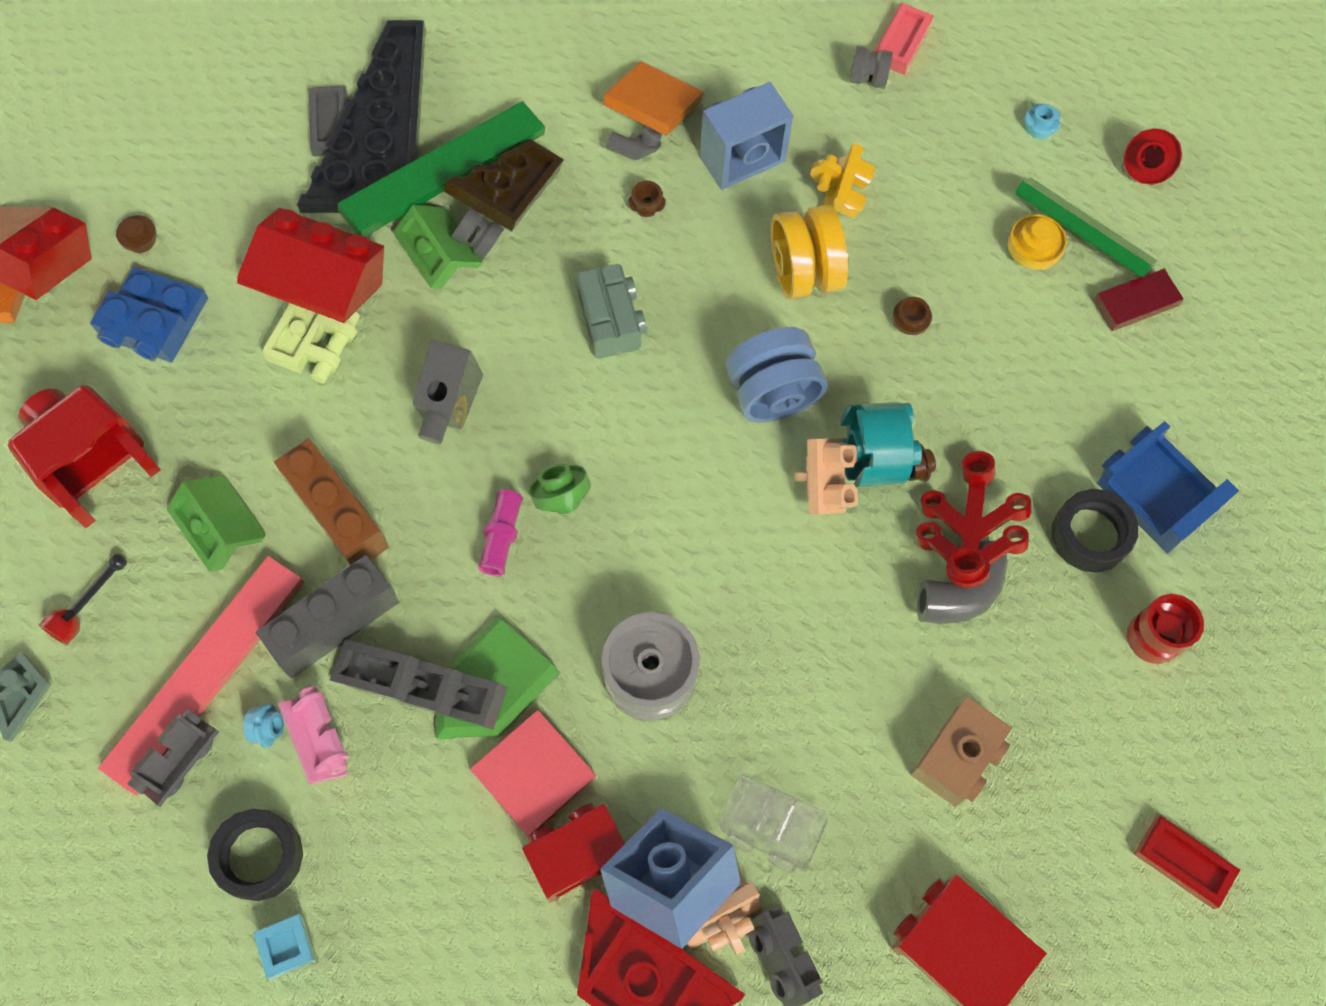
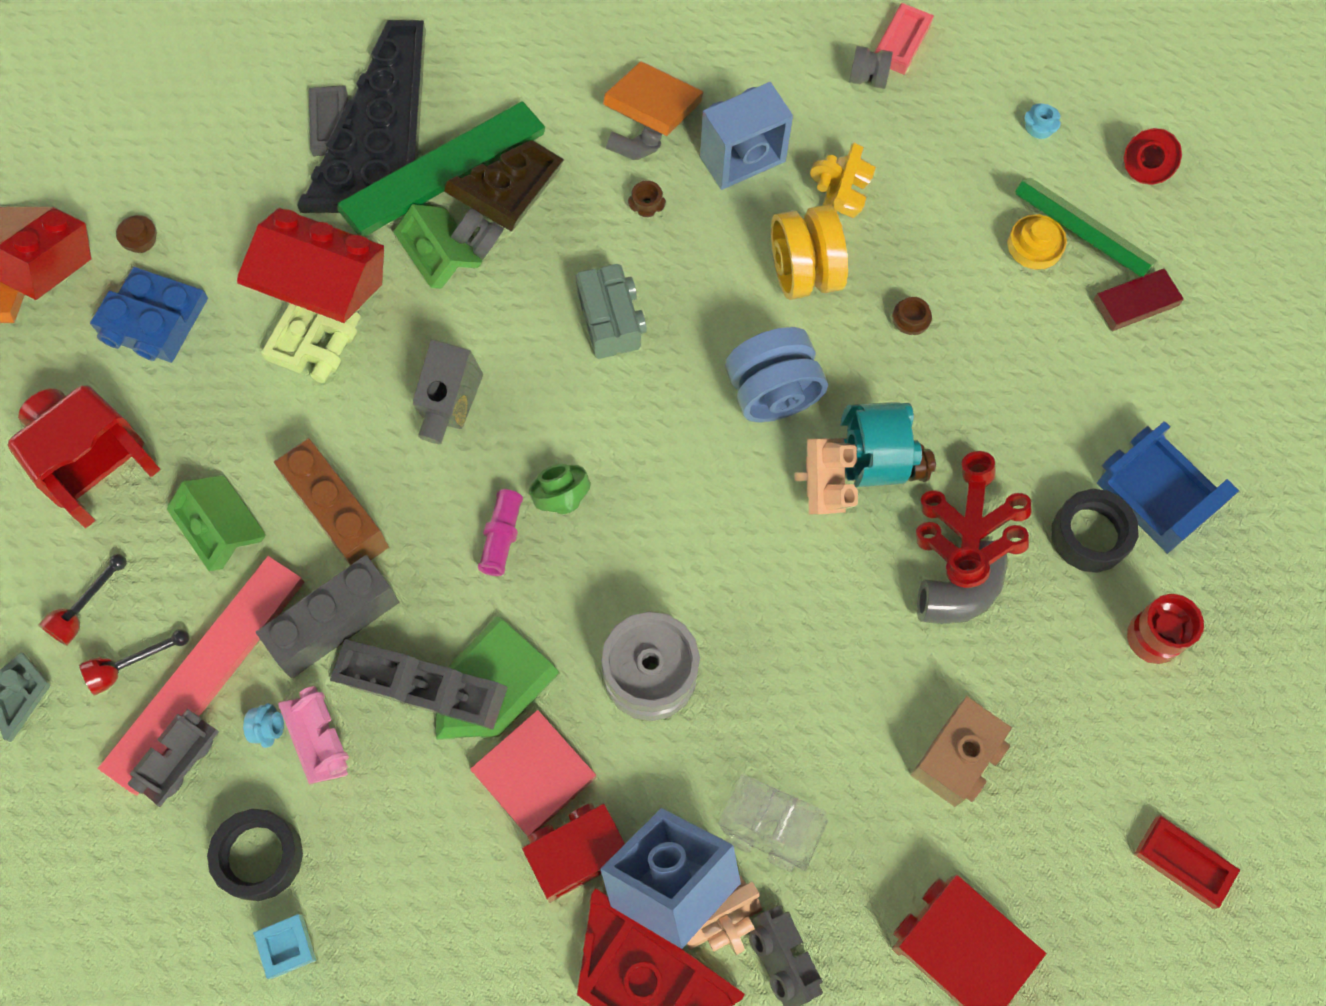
none -> hinge [79,629,189,696]

